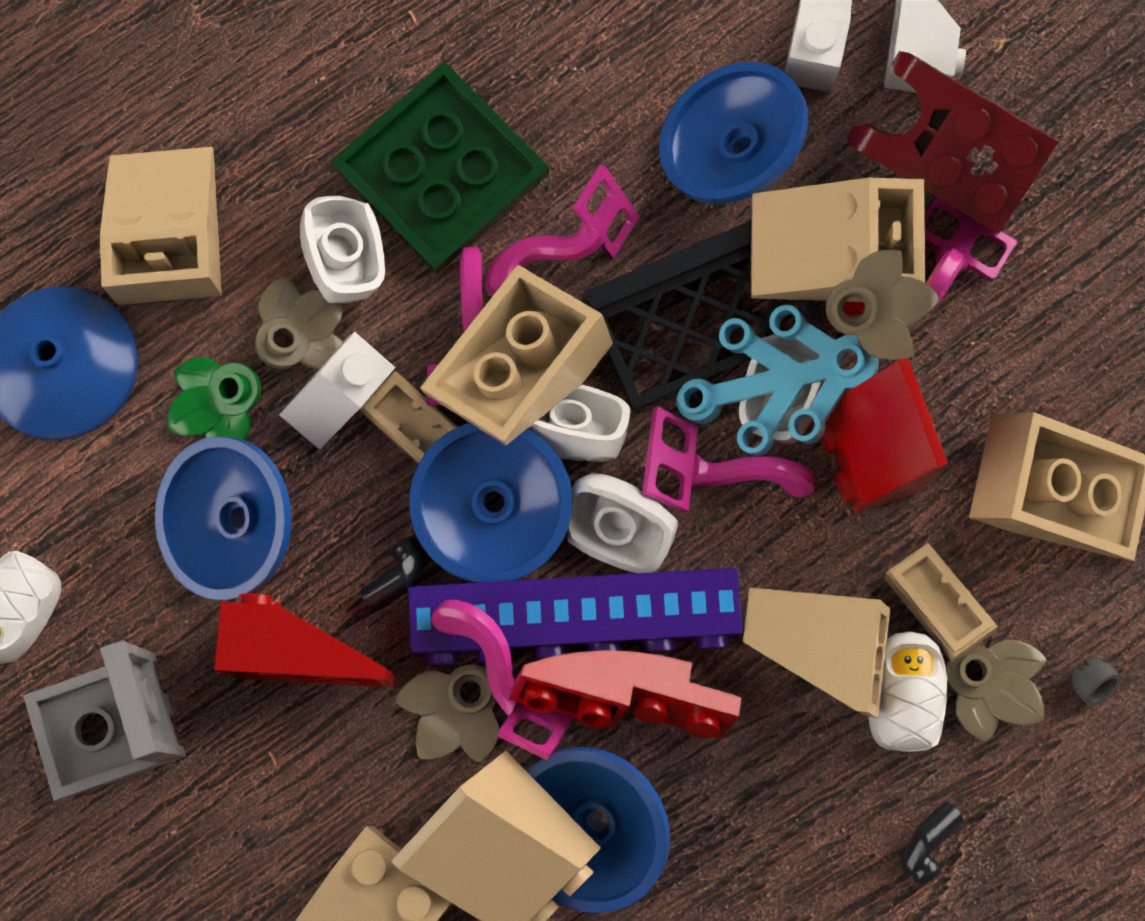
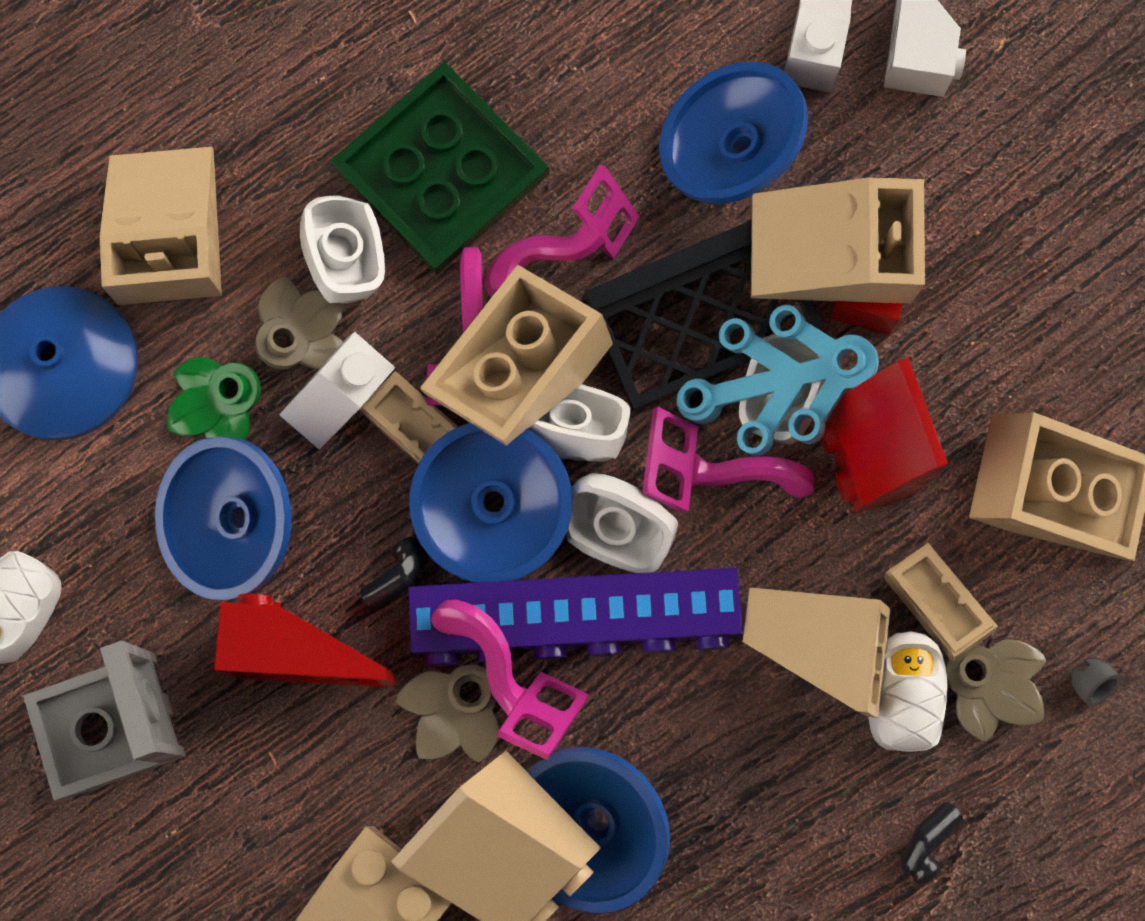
slope [509,650,742,739] -> none
dark tan plate [826,250,939,360] -> none
dark red brick [847,51,1059,234] -> none
dark pink piece [924,197,1018,313] -> none

